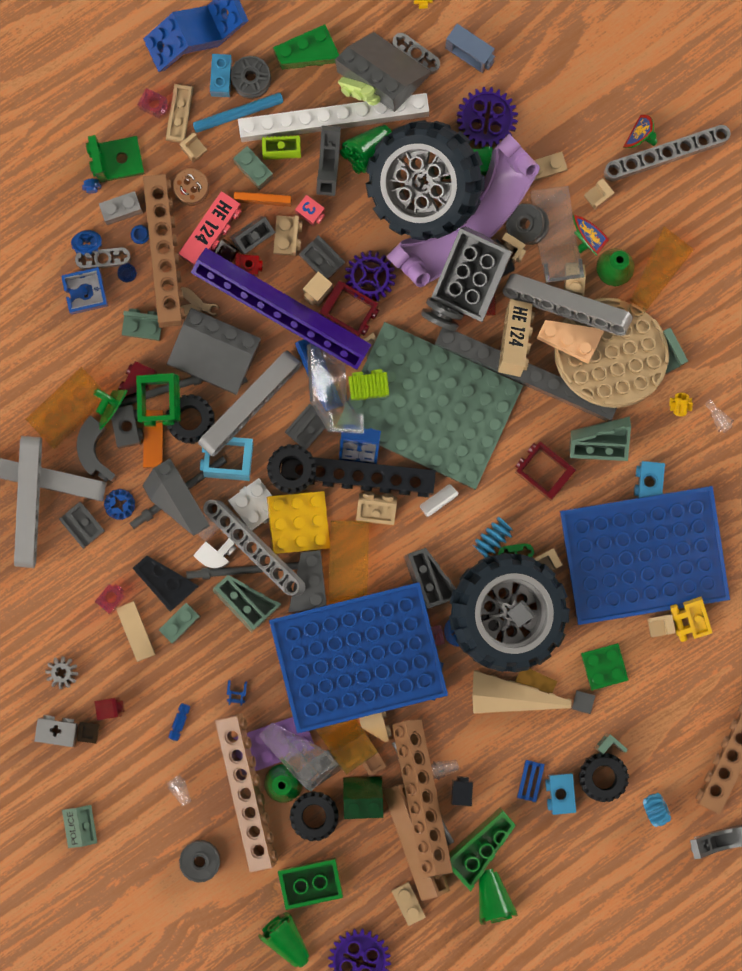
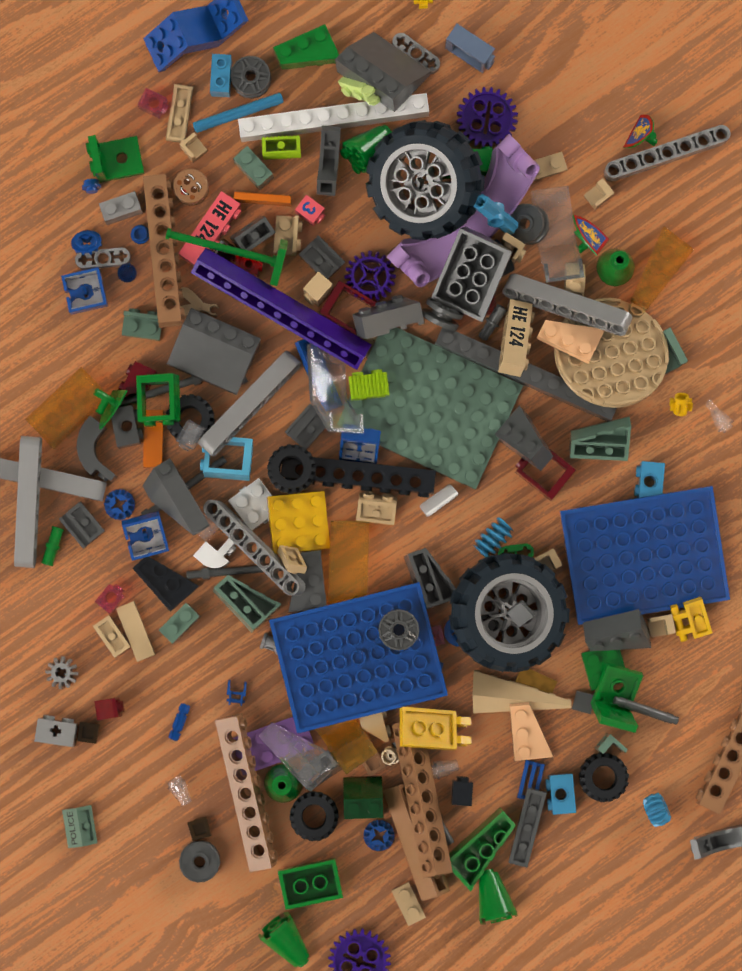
none -> green pin [41,526,64,566]
none -> tan plate [93,615,131,658]
none -> piece [122,511,169,561]
none -> green tile [165,228,288,286]
none -> clear brick [176,419,206,451]
none -> dark brown plate [187,817,212,841]
none -> light grey bush [260,632,277,655]
none -> tan plate [277,545,307,574]
none -> dark grey wedge [352,295,425,339]
none -> blue gear [364,820,395,851]
none -> dark grey wheel [378,609,419,651]
none -> tan plate [381,746,399,765]
none -> yellow tile [400,707,471,750]
none -> dark azure piece [474,194,518,235]
none -> dark grey axle [478,304,507,341]
none -> dark grey wedge [495,405,553,471]
none -> dark grey plate [508,787,547,868]
none -> light nougat wing [509,702,553,761]
none -> dark grey wedge [583,609,651,651]
none -> green bracket [590,663,644,733]
none -> dark grey piece [613,696,679,725]

